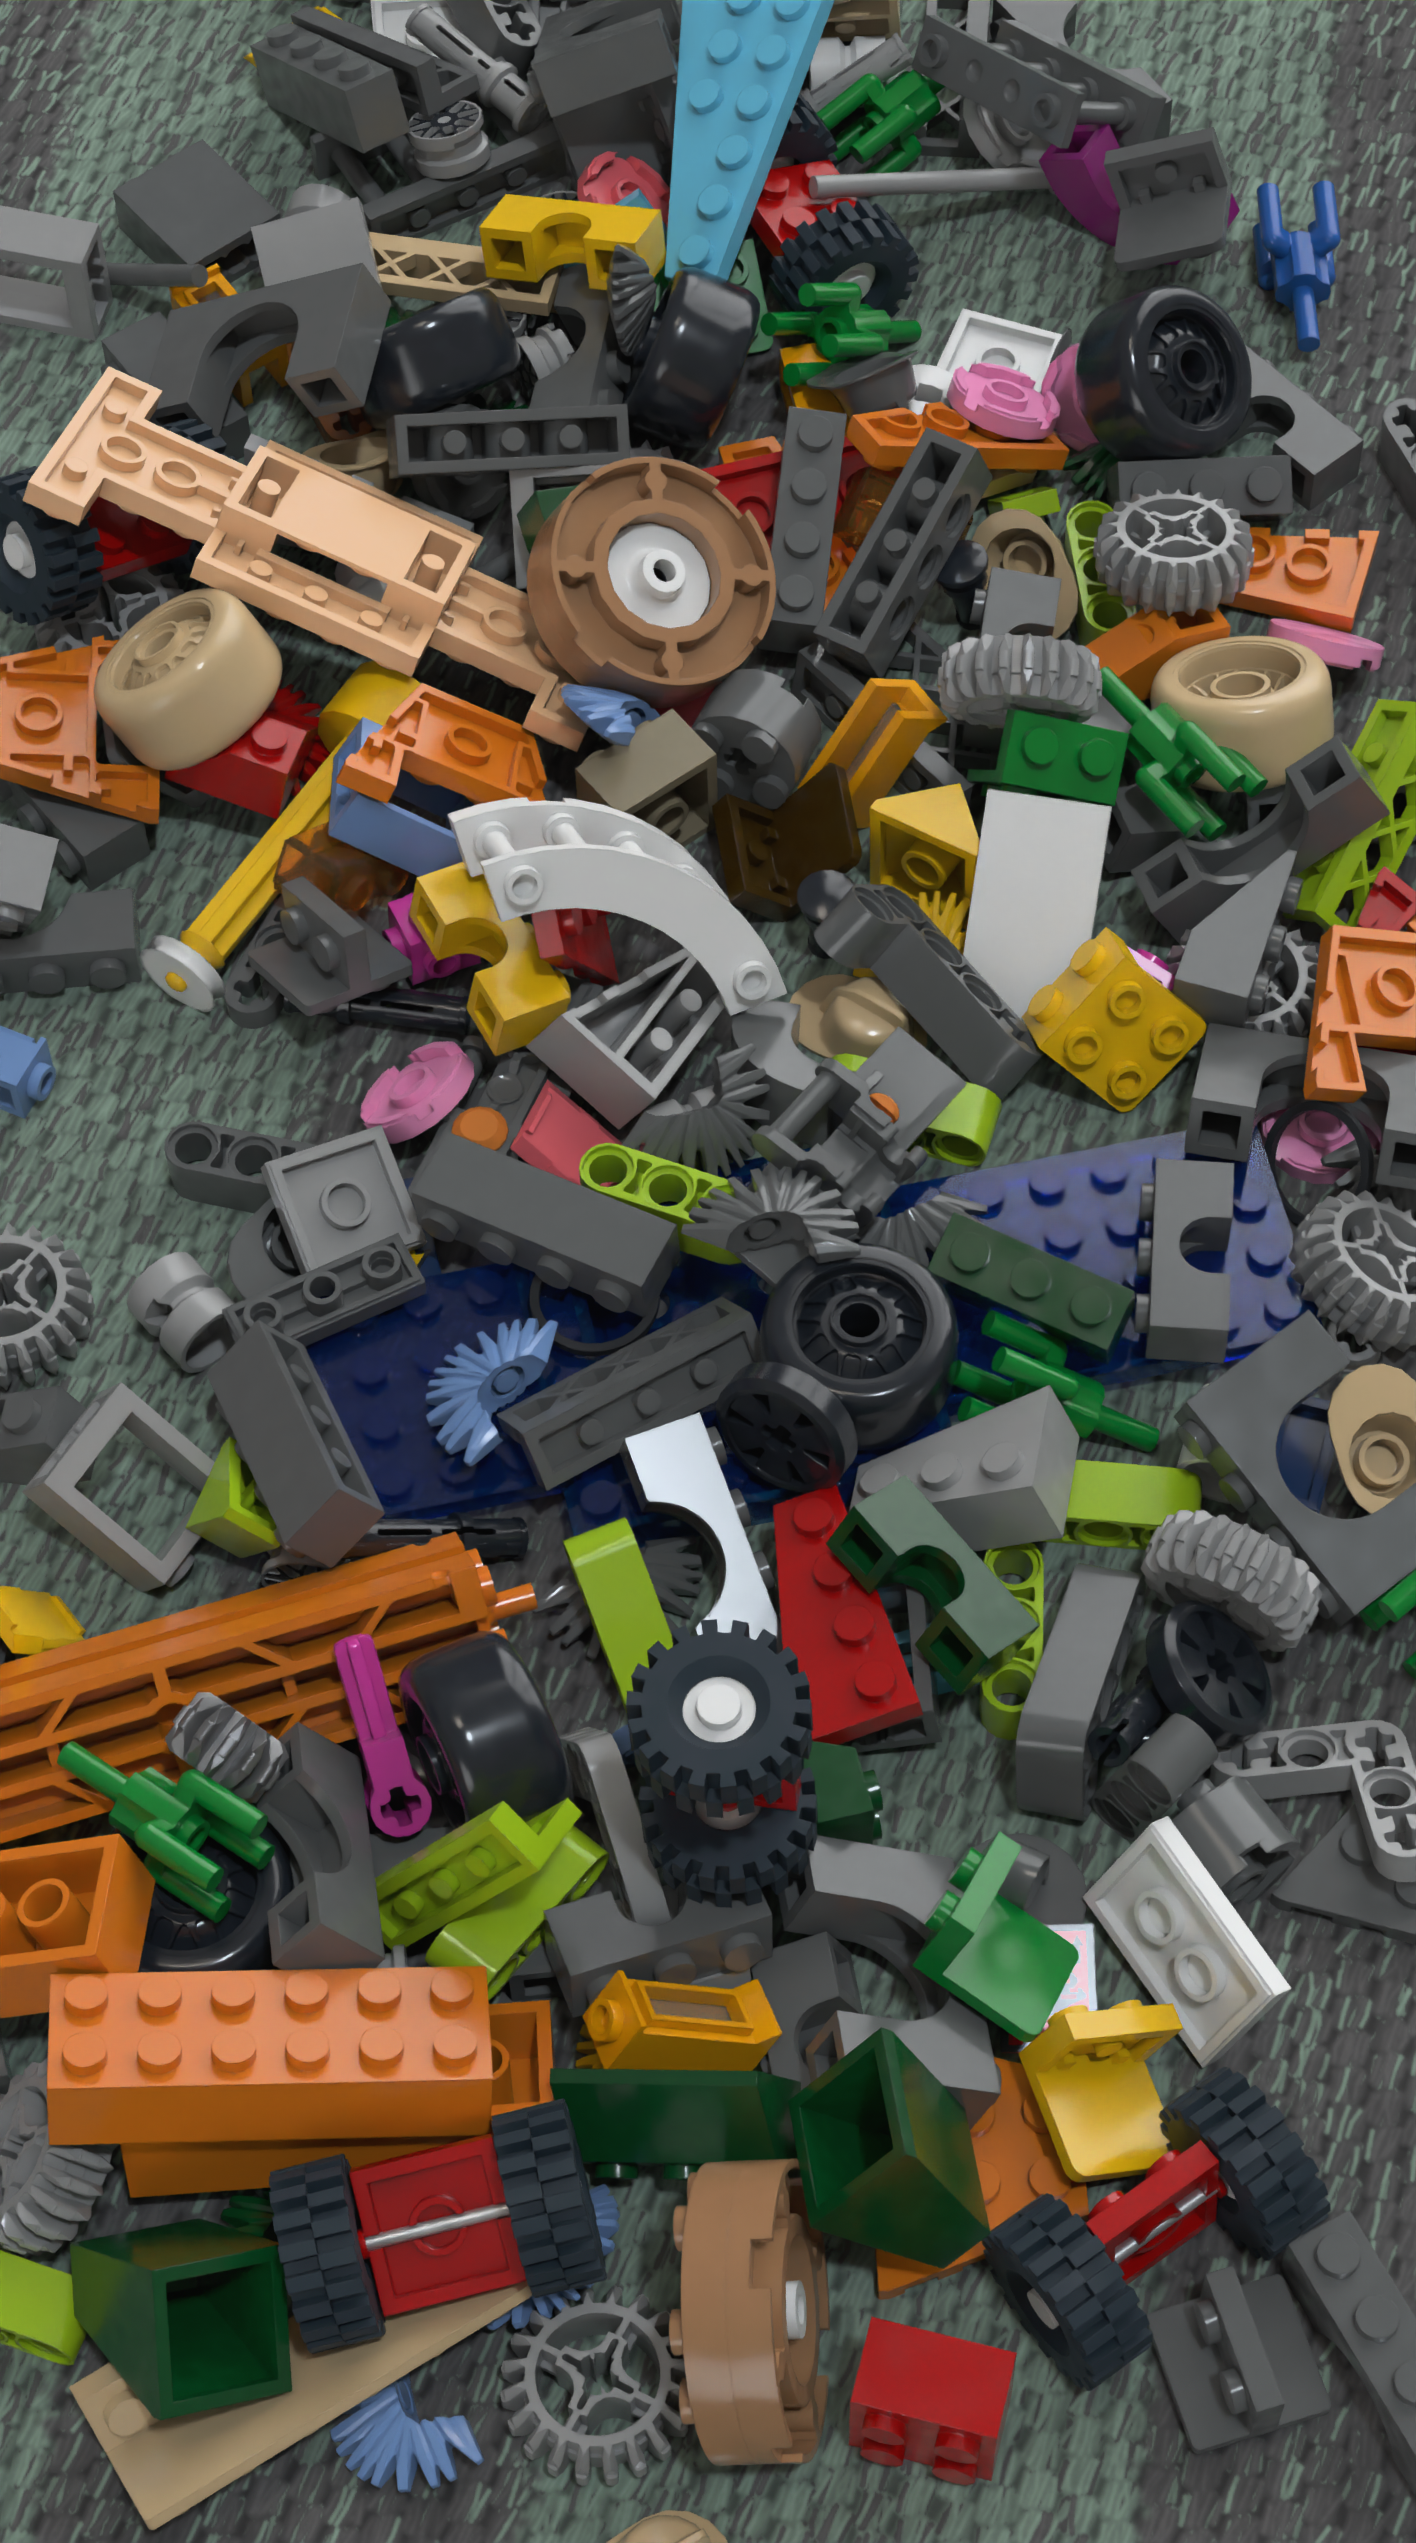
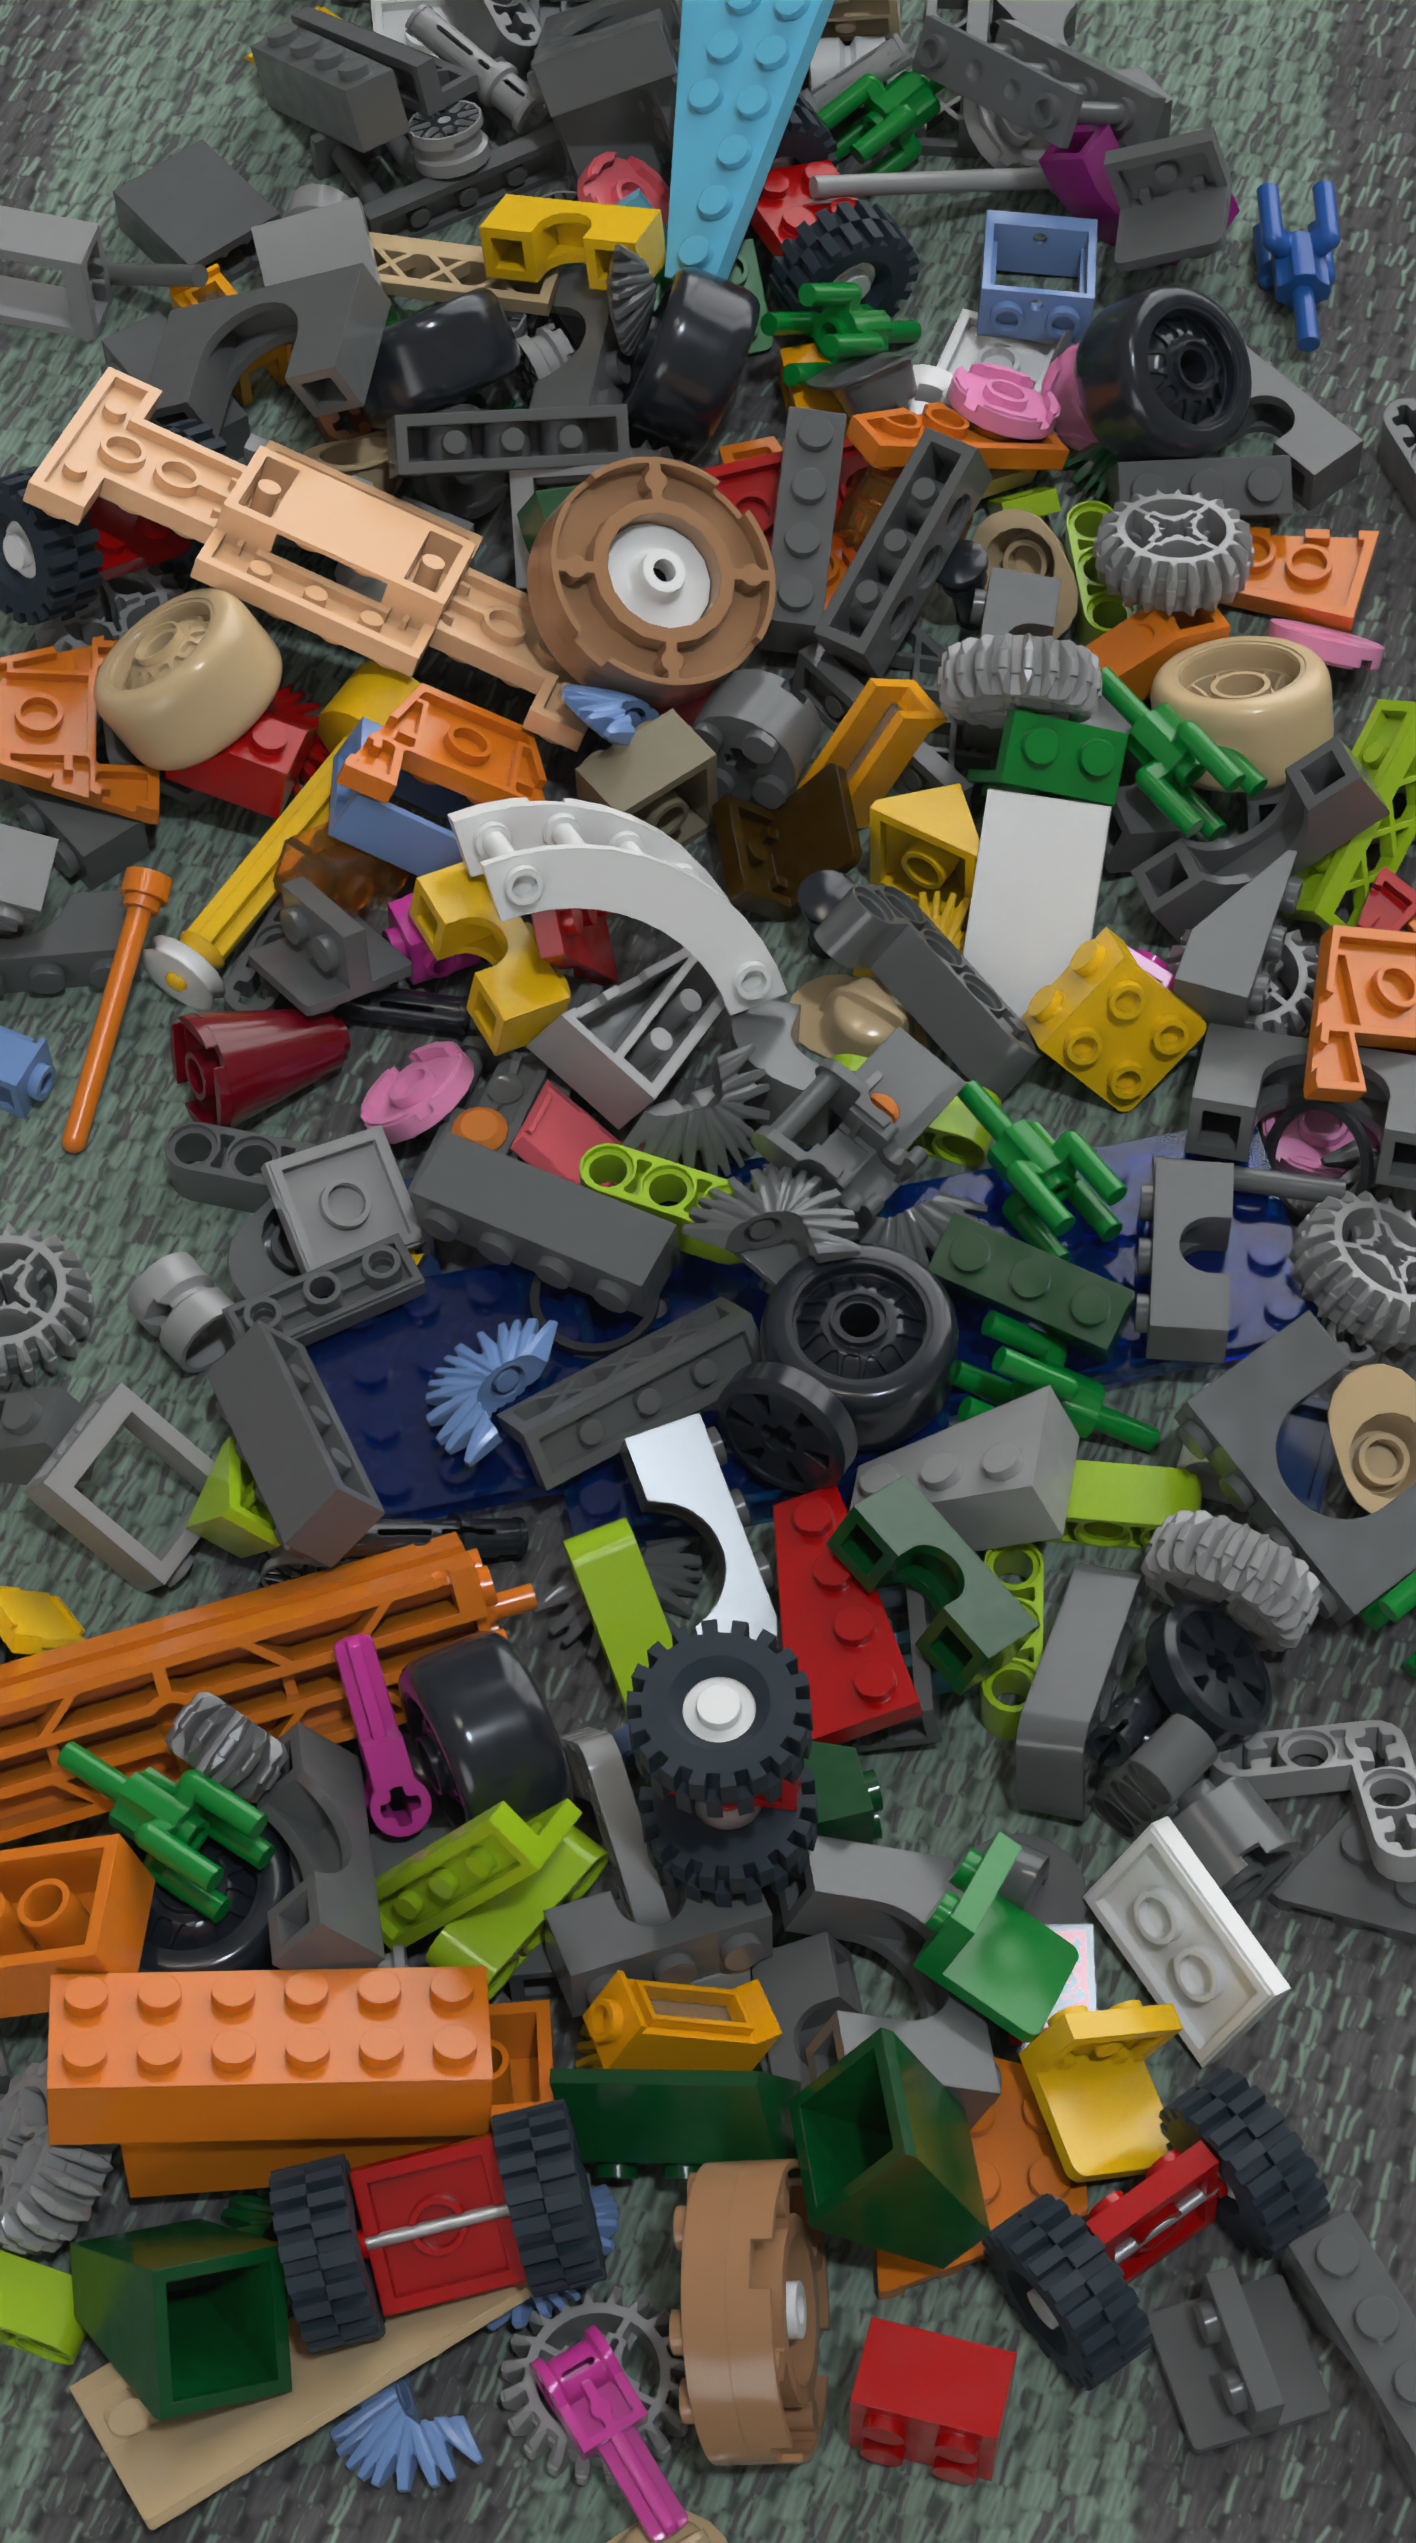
none -> orange piece [62,866,174,1154]
none -> dark red cone [170,1009,351,1128]
none -> dark pink connector [529,2325,689,2543]
none -> green plant [958,1080,1128,1262]
none -> medium blue window [976,210,1098,344]
none -> dark grey bar [1151,1155,1346,1203]

